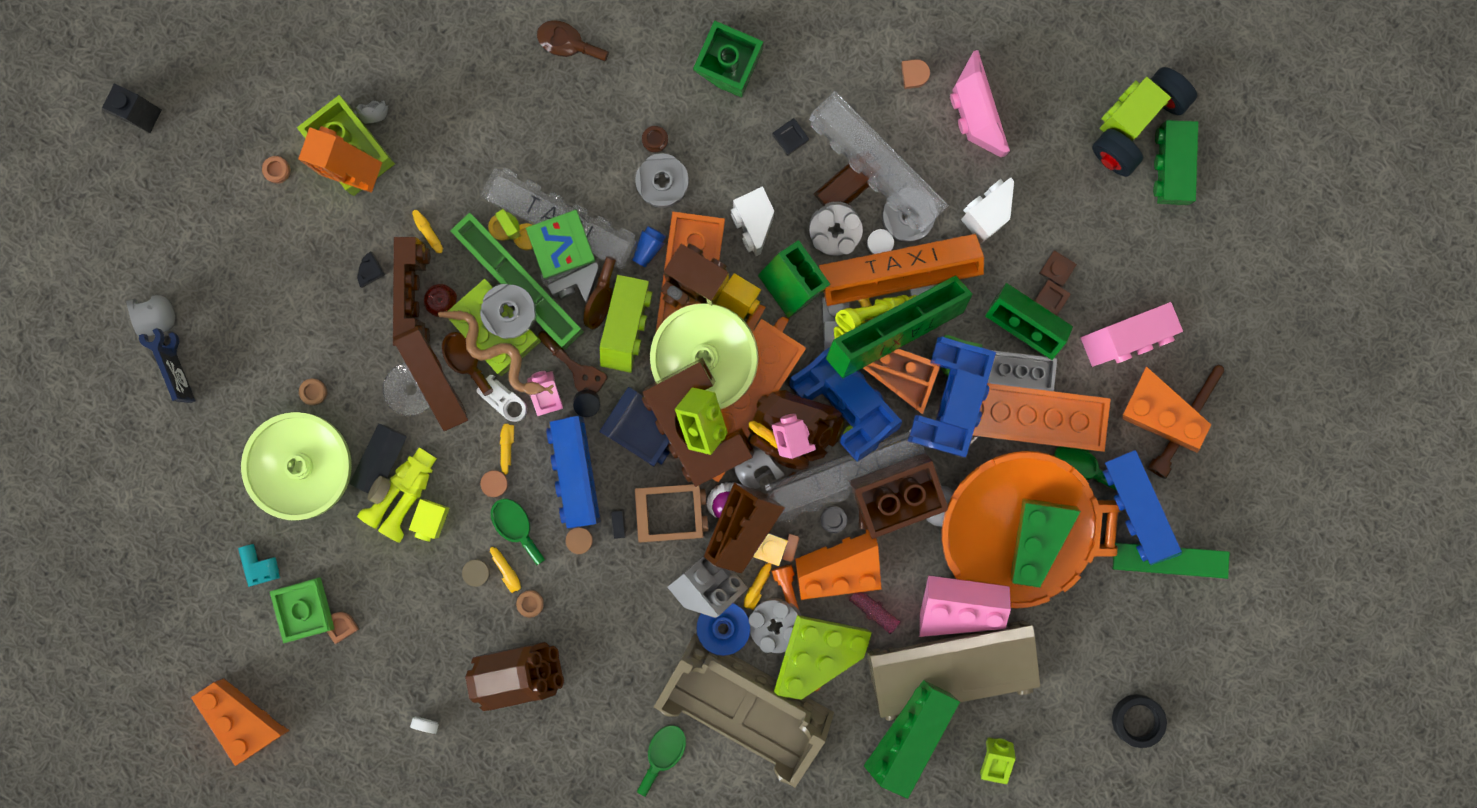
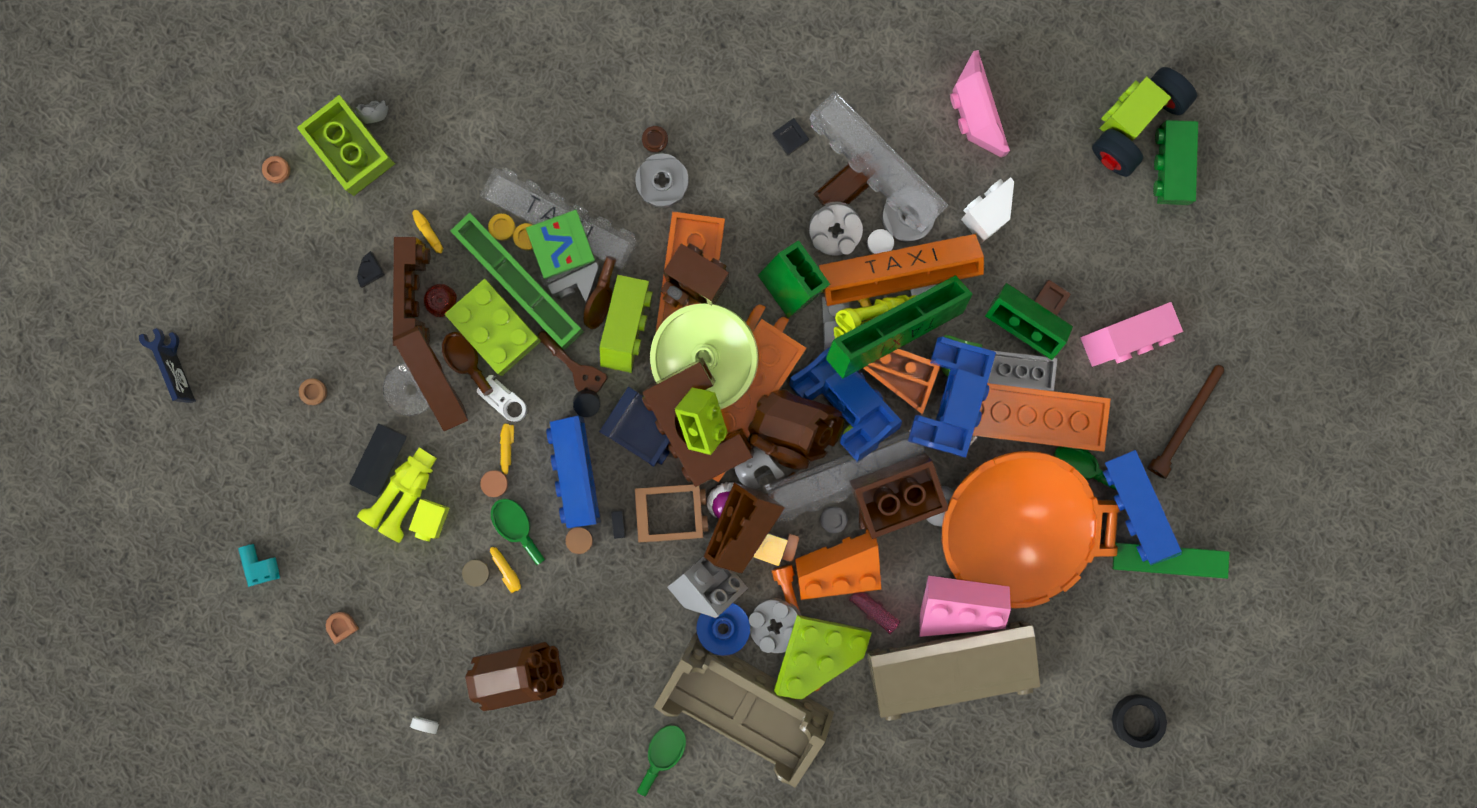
black slope [102,83,162,133] -> none
light grey helmet [126,295,176,337] -> none
orange wedge [191,678,289,766] -> none
yellowish green dish [241,412,352,520] -> none
bright green tile [270,577,335,643] -> none
orange wedge [298,126,382,193] -> none
dark tan tile [367,476,391,504] -> none
medium nougat animal [438,310,554,395] -> none
light grey plate [480,284,536,339] -> none
lime tile [495,209,521,240] -> none
medium nougat tile [516,590,544,618] -> none
bright pink bracket [527,371,563,416] -> none
reddish brown piece [537,21,609,61] -> none
blue cone [632,226,666,267] -> none
green slope [693,20,764,98] -> none
yellow brick [715,273,761,320] -> none
white slope [731,186,774,256] -> none
yellow piece [743,563,772,610] -> none
yellow piece [749,421,778,449] -> none
bright pink brick [772,414,816,459] -> none
green wedge [864,680,960,799] -> none
nougat tile [901,60,930,89] -> none
lime bracket [980,738,1016,784] -> none
green wedge [1010,498,1081,588] -> none
reddish brown plate [1039,250,1077,287] -> none
orange wedge [1123,366,1211,453] -> none

